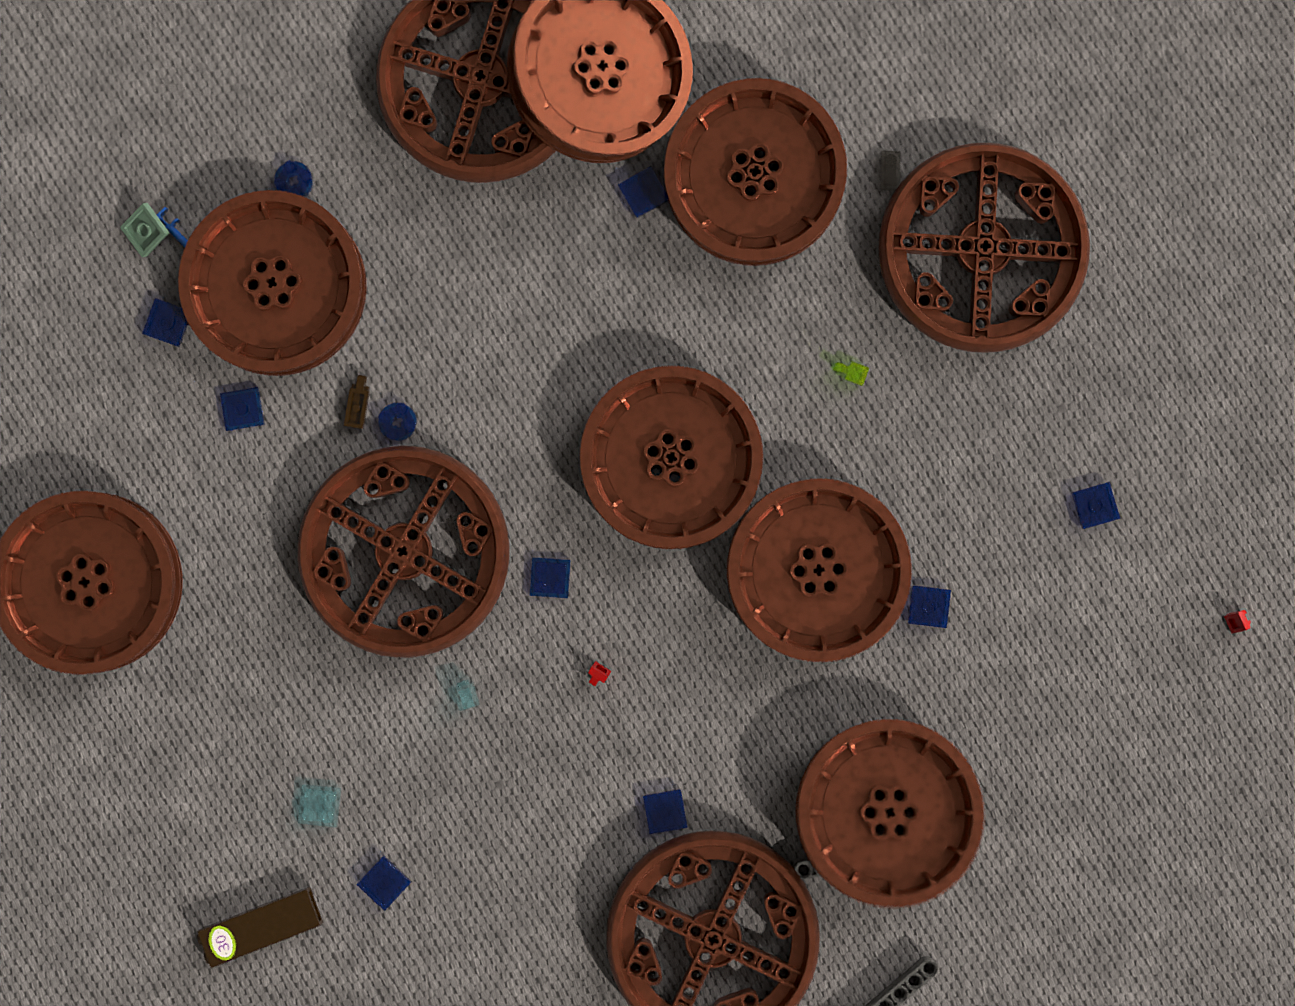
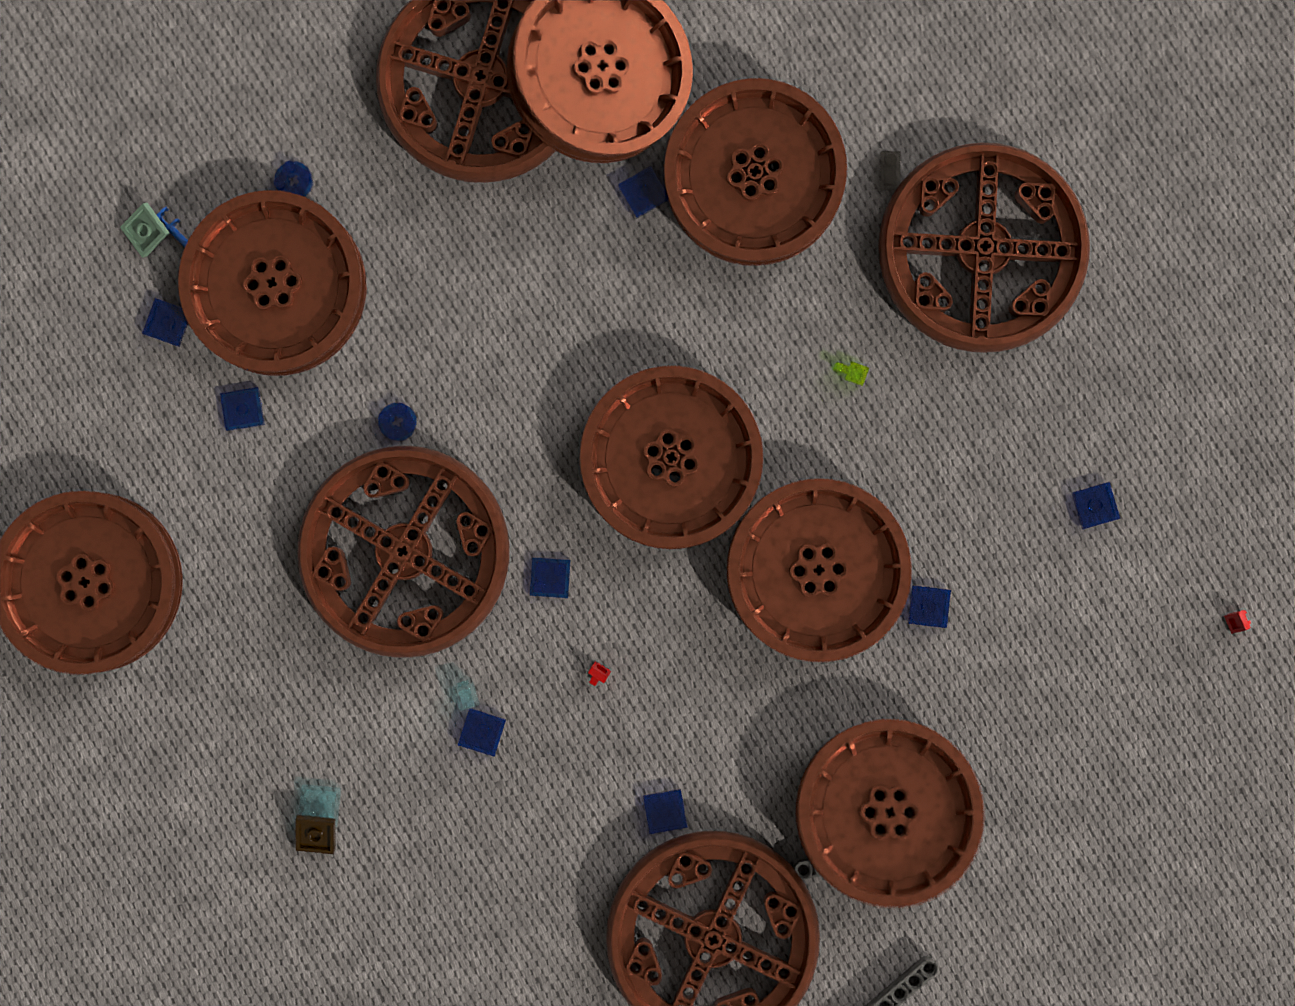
dark brown brick [197,886,323,968] -> none
dark brown hinge [344,375,370,429] -> none
clear blue plate [357,856,412,911] -> none
none -> dark brown plate [295,815,336,855]
none -> clear blue plate [458,708,507,757]

